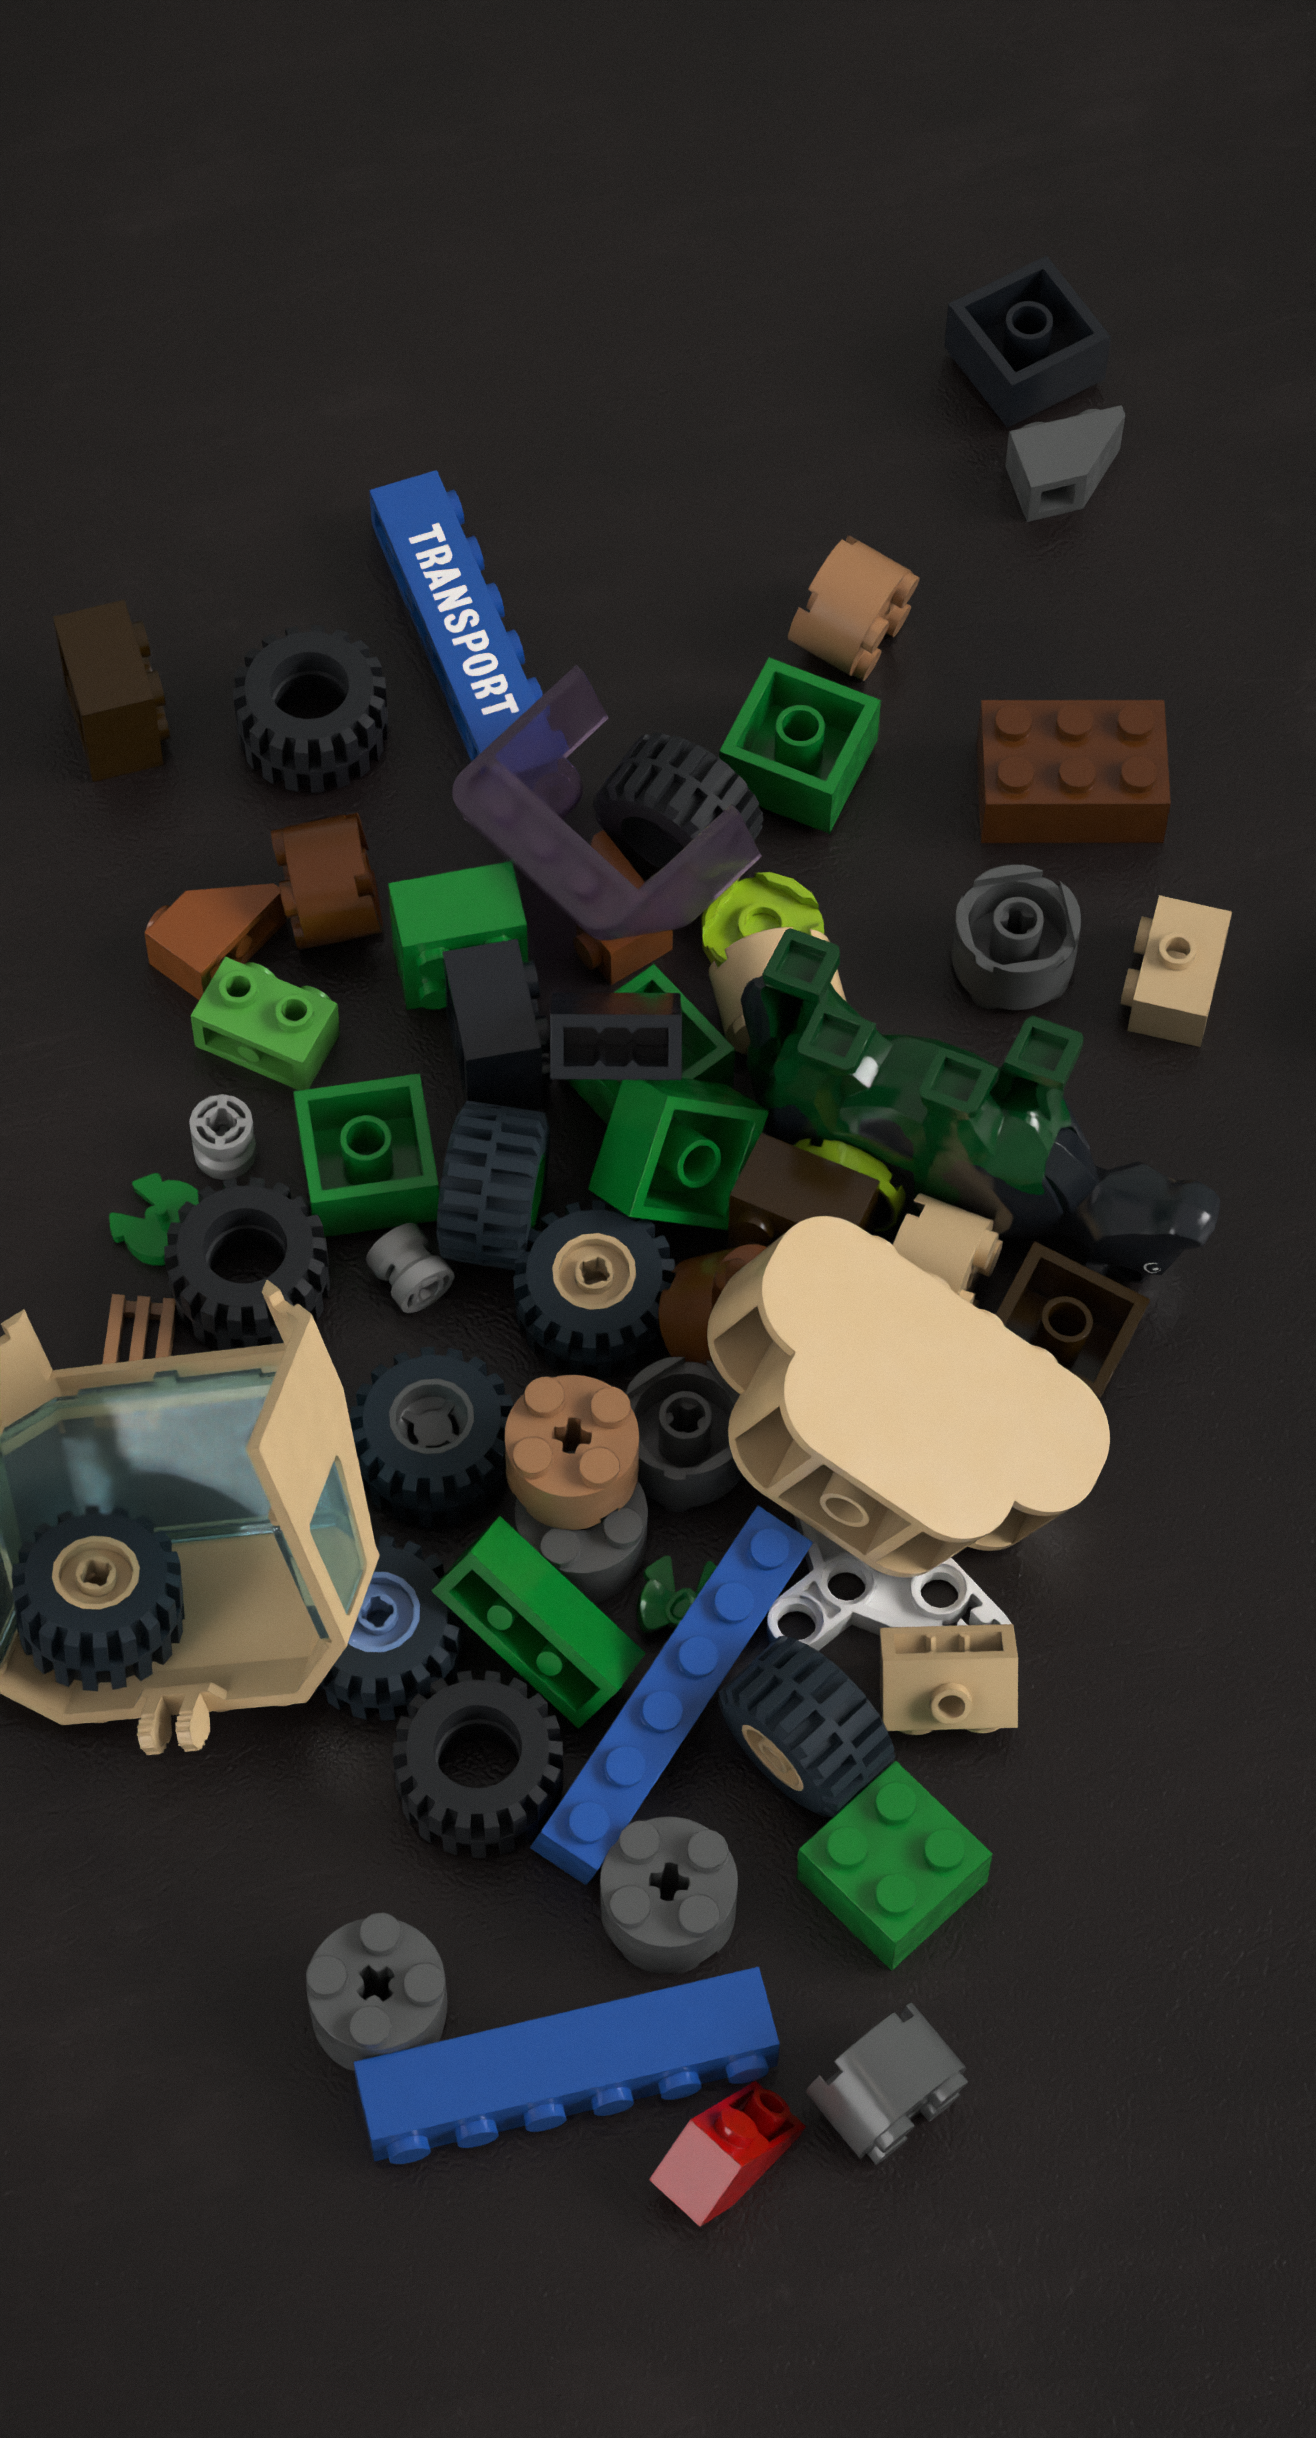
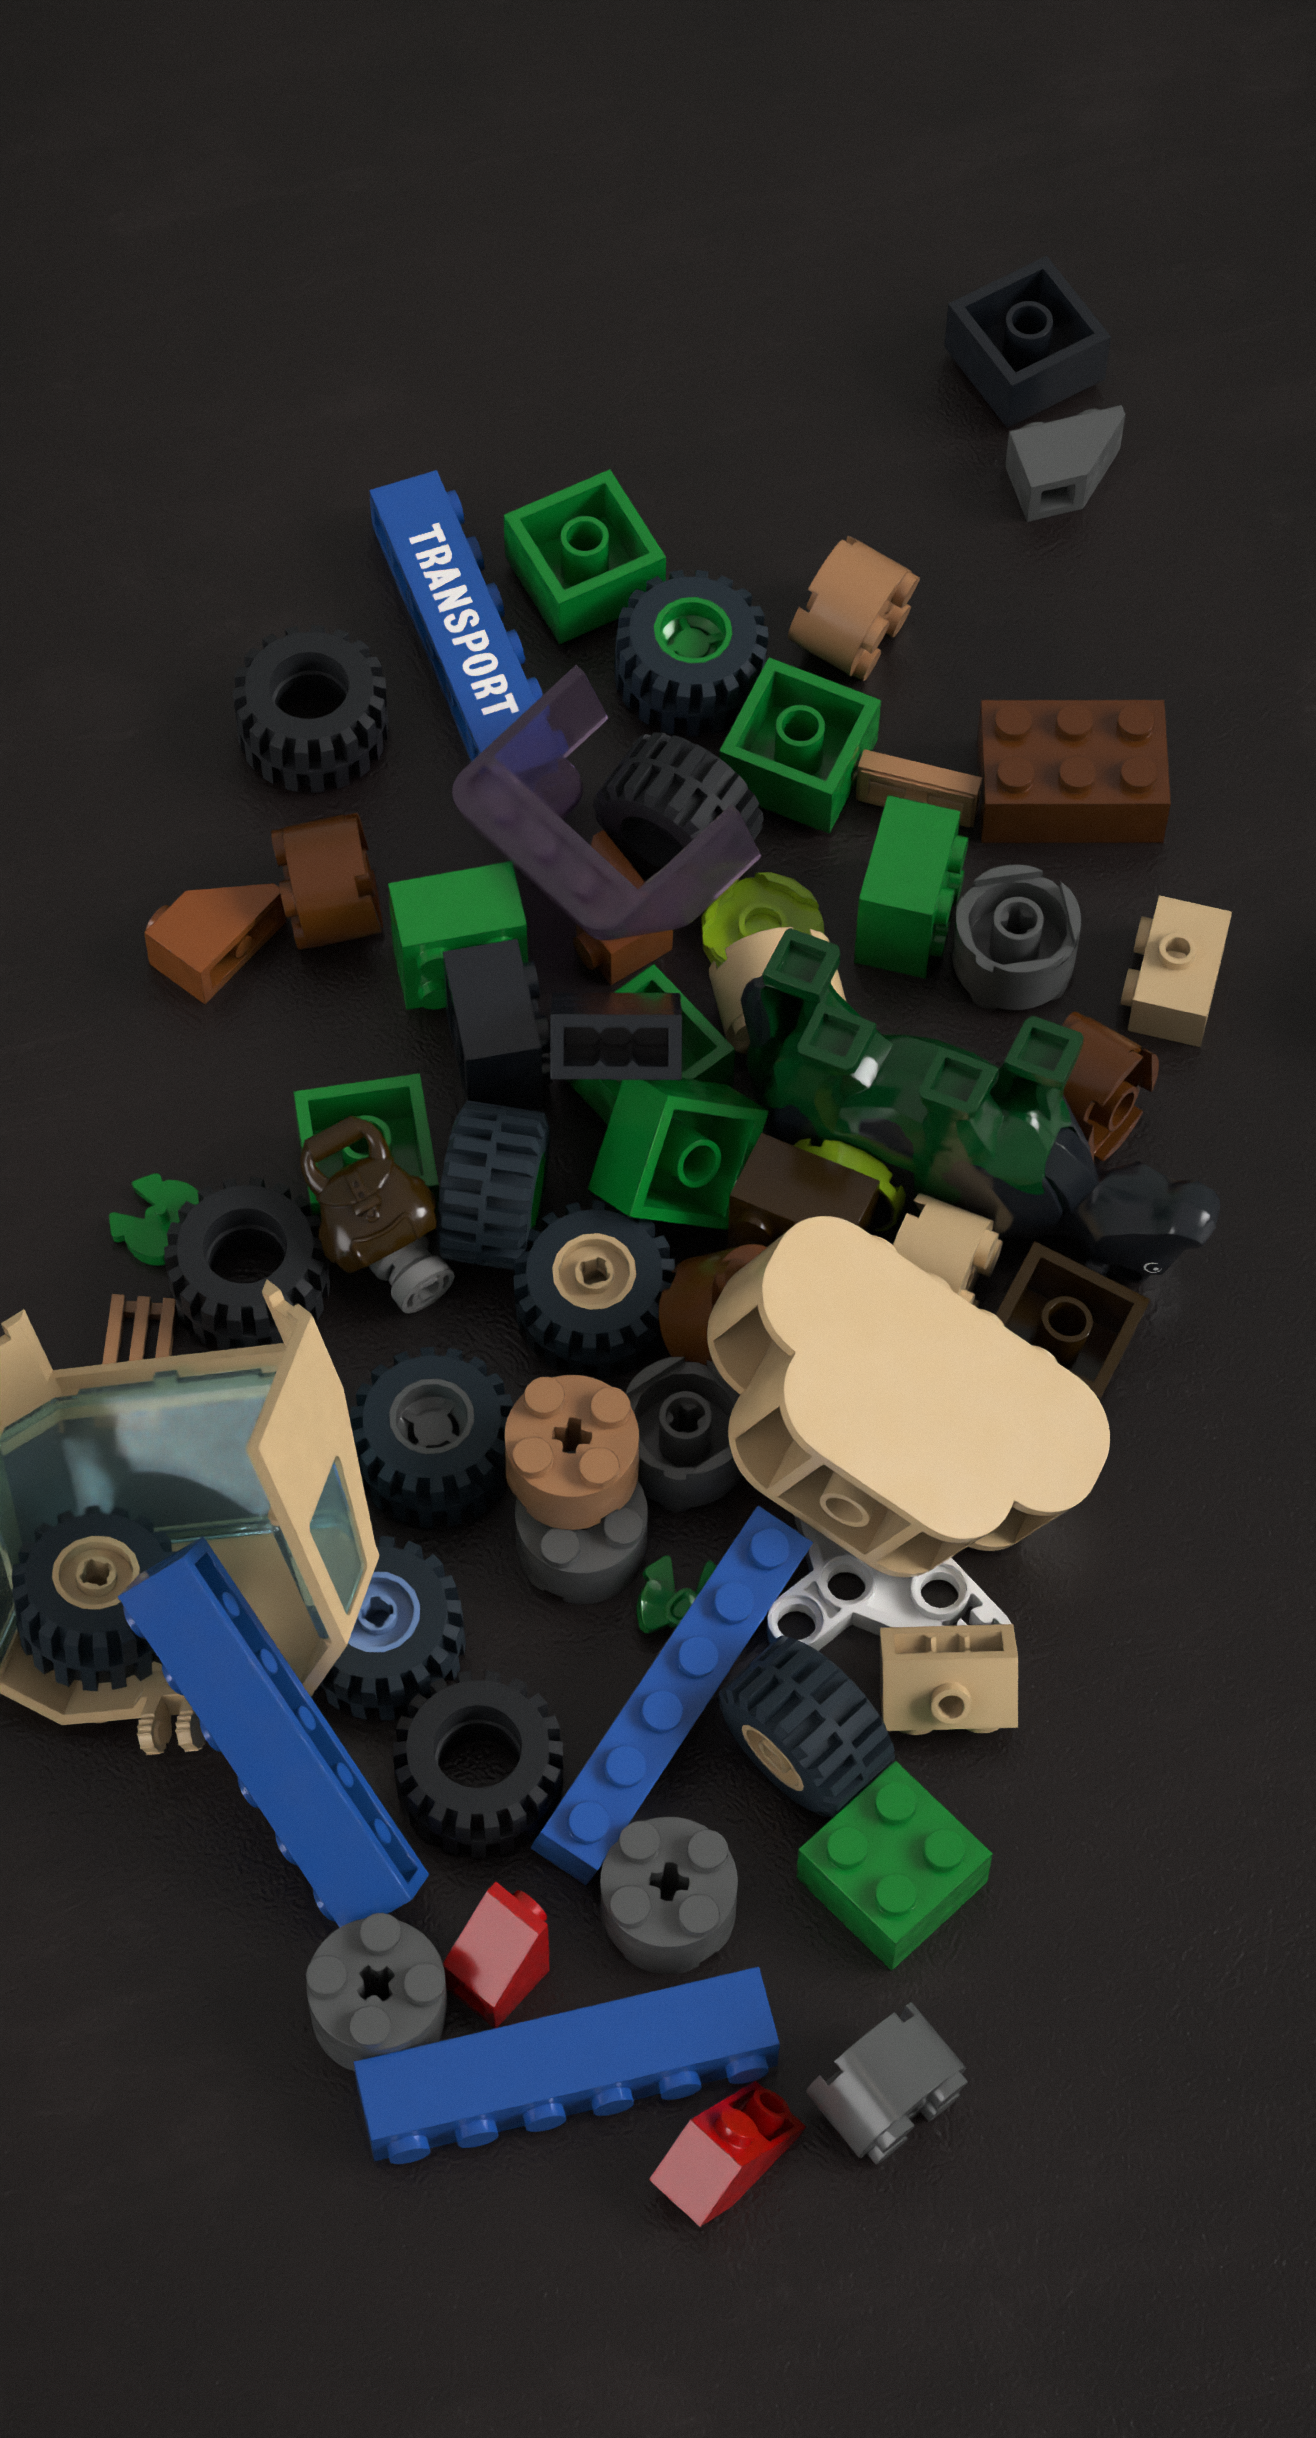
dark brown brick [53,600,170,782] -> none
light grey wheel [189,1094,257,1180] -> none
bright green brick [190,956,340,1091] -> none
green brick [431,1516,645,1729] -> none
none -> blue brick [118,1536,429,1928]
none -> dark brown piece [299,1116,437,1274]
none -> red slope [443,1882,550,2029]
none -> green brick [503,469,666,644]
none -> black wheel [614,570,769,737]
none -> green brick [854,795,968,979]
none -> medium nougat tile [856,749,982,828]
none -> reddish brown brick [1062,1012,1159,1162]

